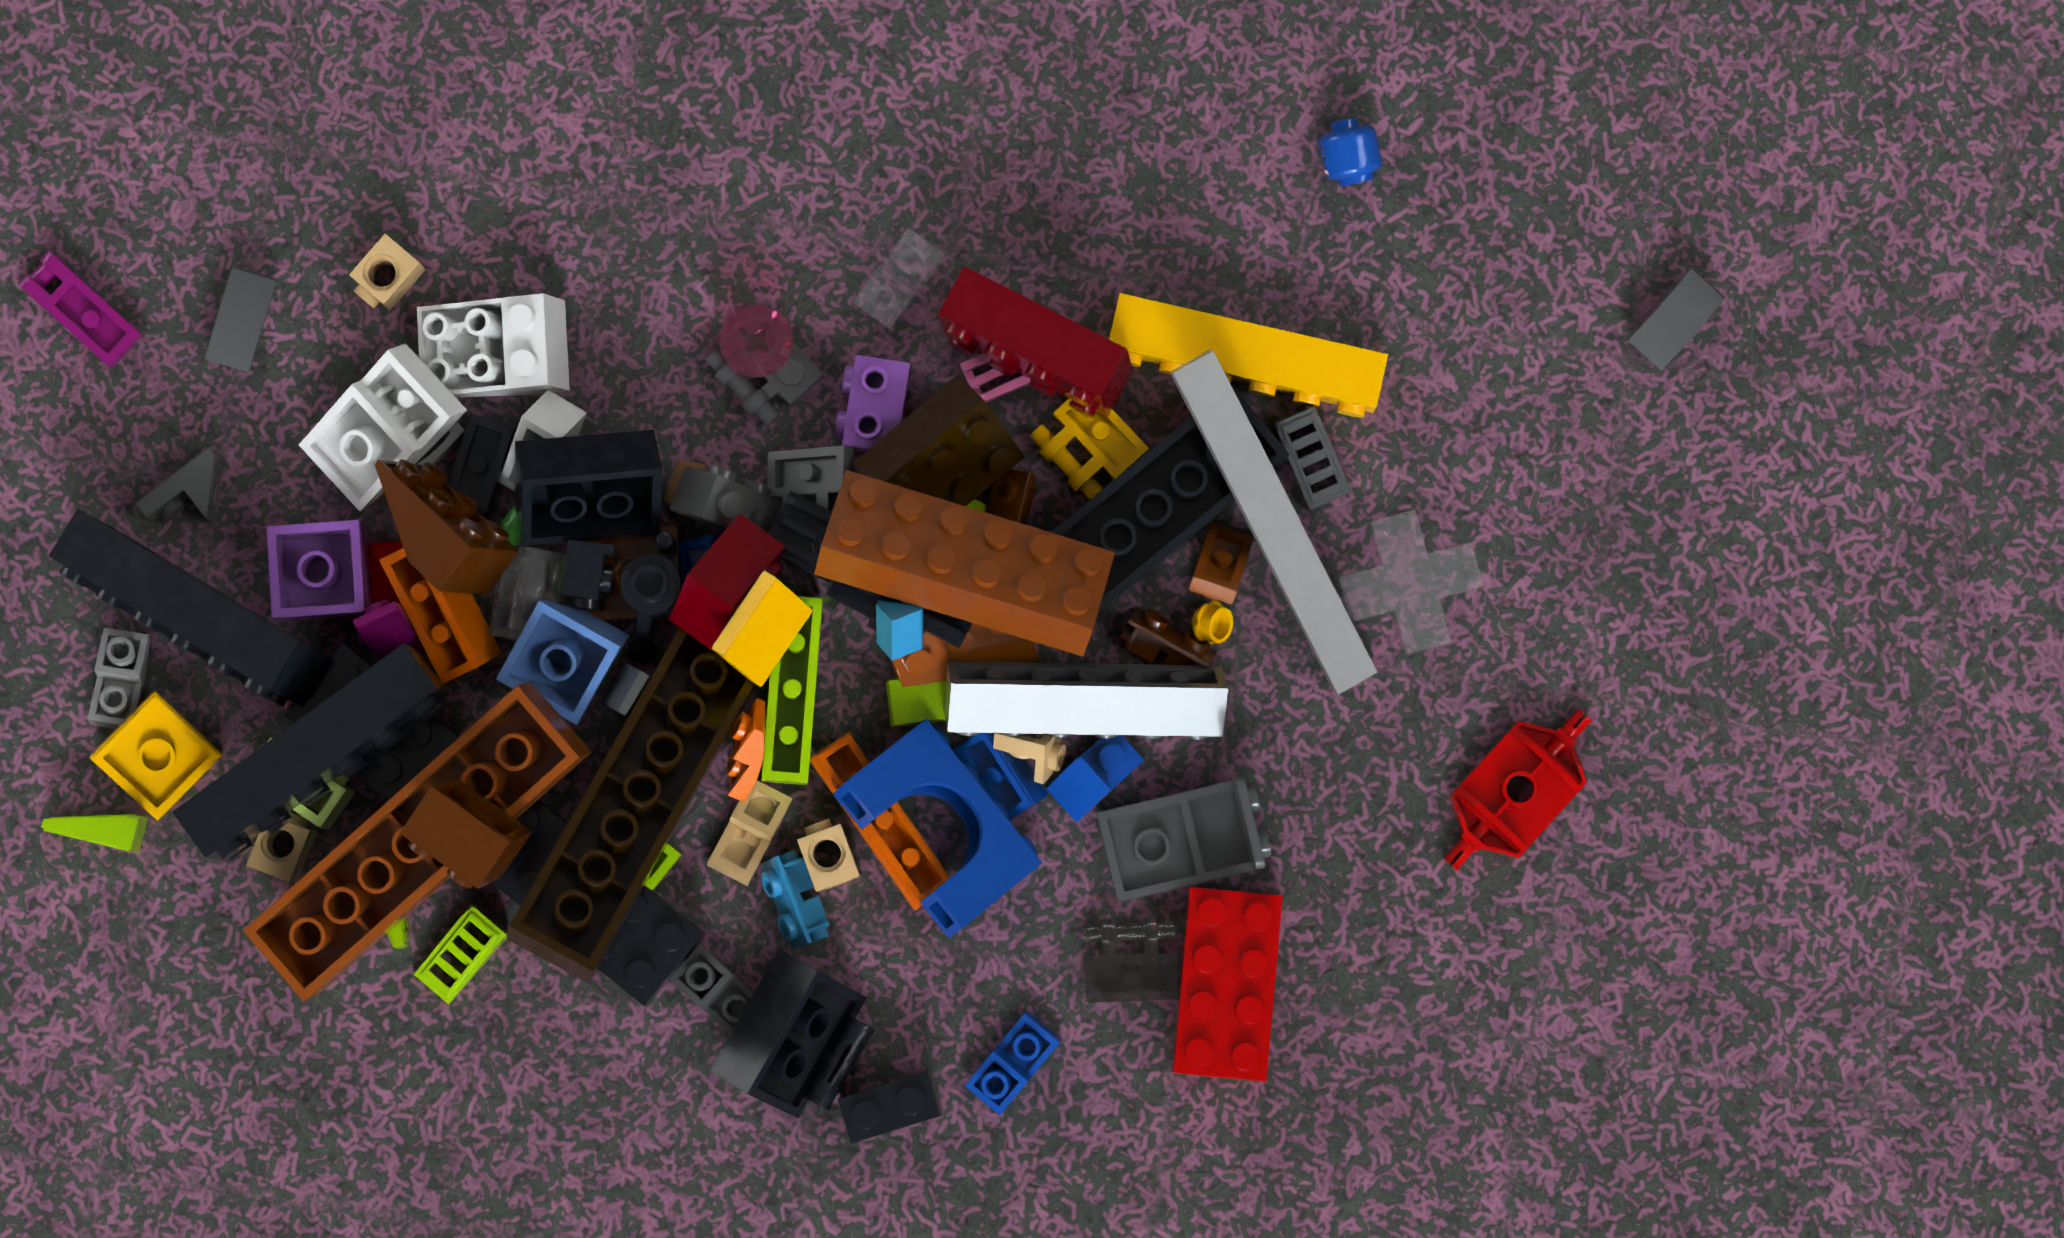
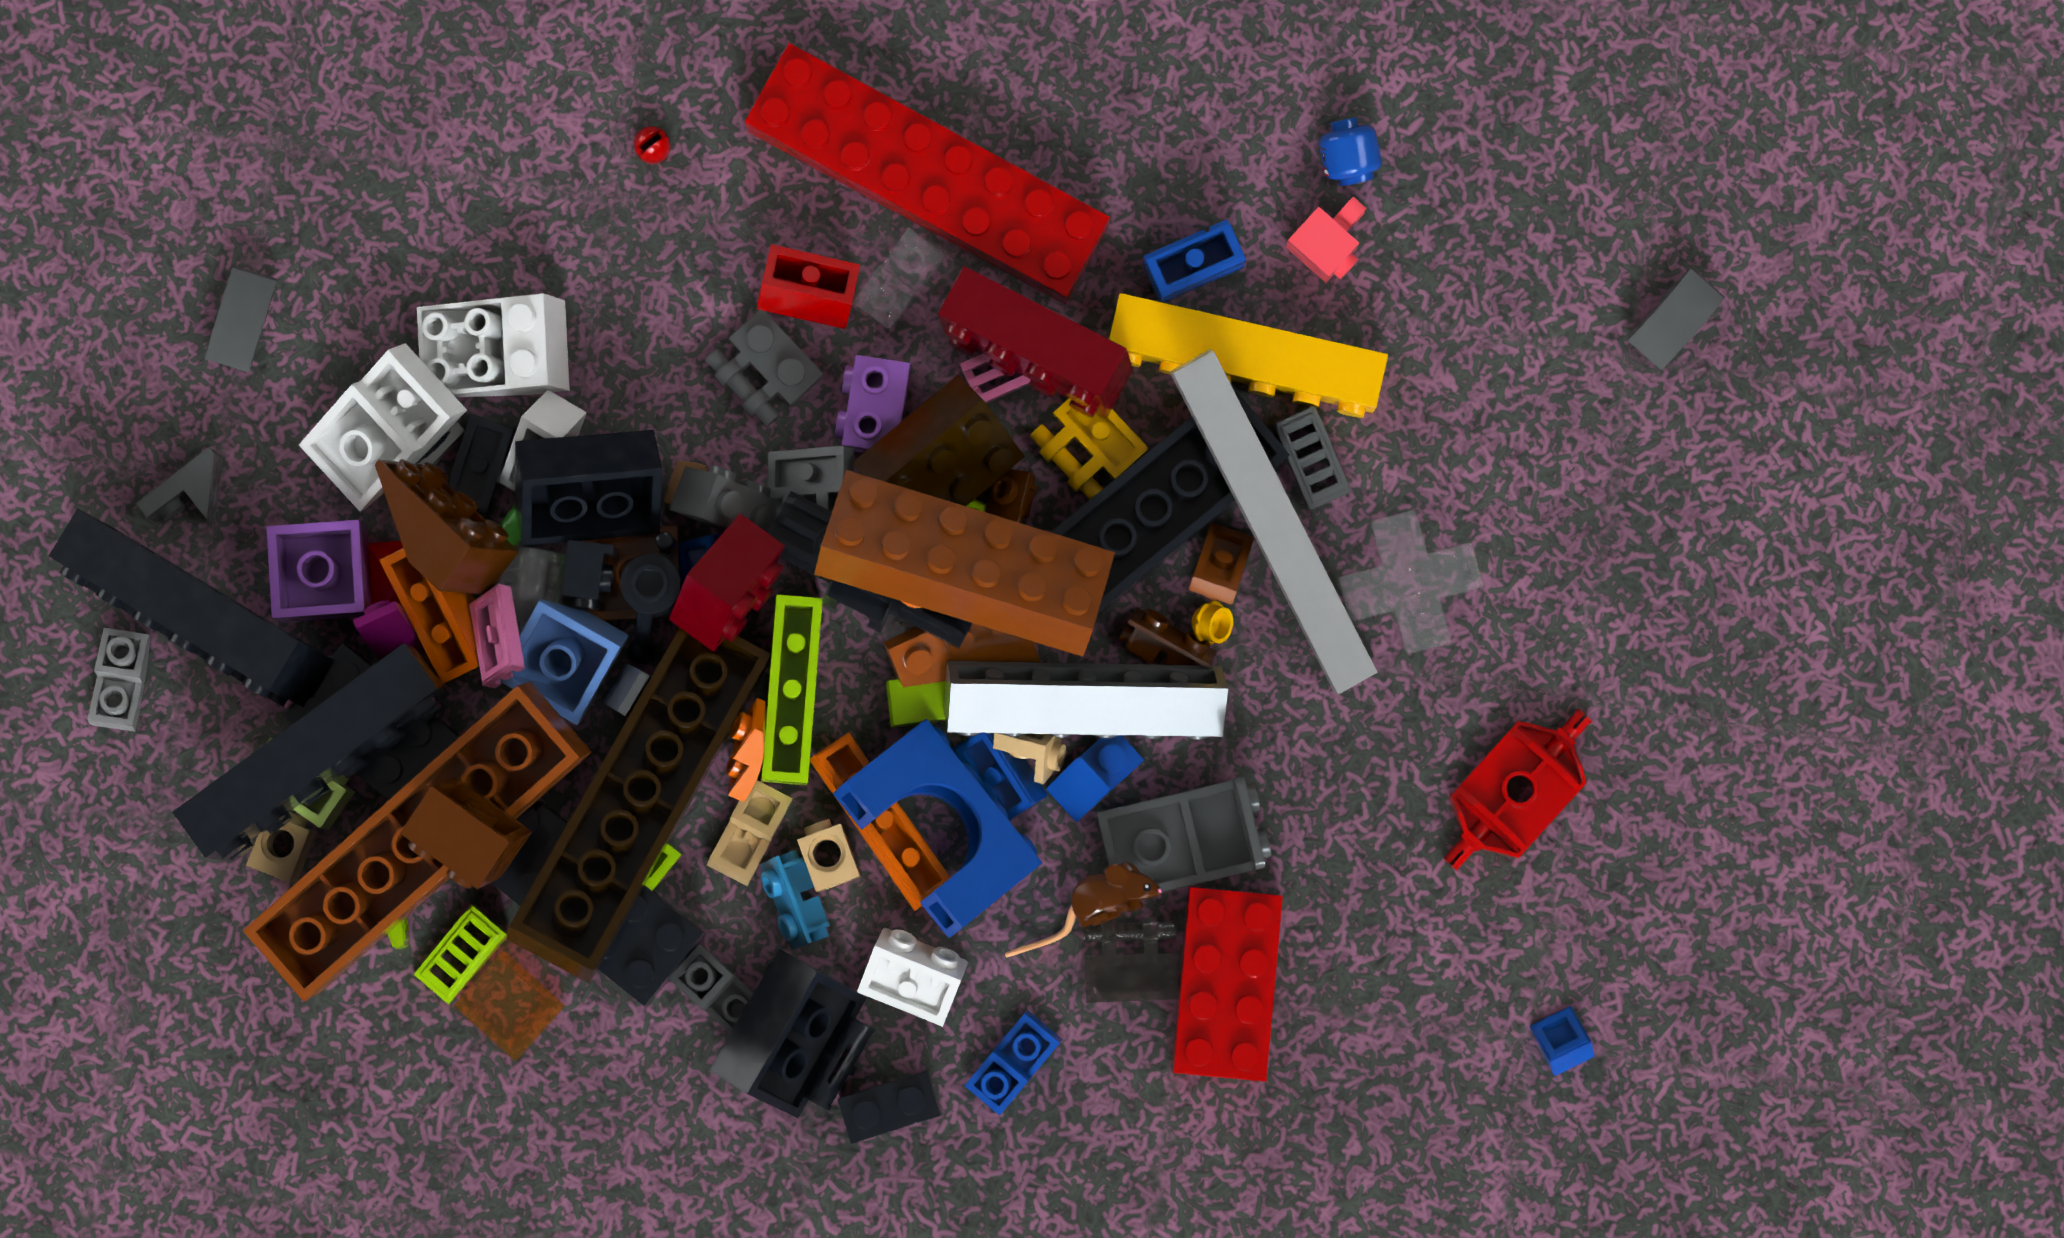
magenta plate [17,250,143,368] -> none
lime slope [41,814,148,853] -> none
yellow tile [90,690,223,821] -> none
tan brick [349,234,425,311] -> none
yellow tile [712,571,813,687] -> none
clear pink gear [719,304,793,378] -> none
dark azure slope [876,600,923,661] -> none
none -> clear orange piece [454,950,566,1061]
none -> bright pink tile [469,584,525,688]
none -> red hinge [633,126,671,164]
none -> red brick [744,43,1110,305]
none -> red brick [757,244,860,329]
none -> white bracket [857,928,968,1027]
none -> reddish brown animal [1005,862,1162,957]
none -> blue brick [1142,219,1246,303]
none -> coral brick [1286,197,1367,283]
none -> blue slope [1530,1006,1595,1076]

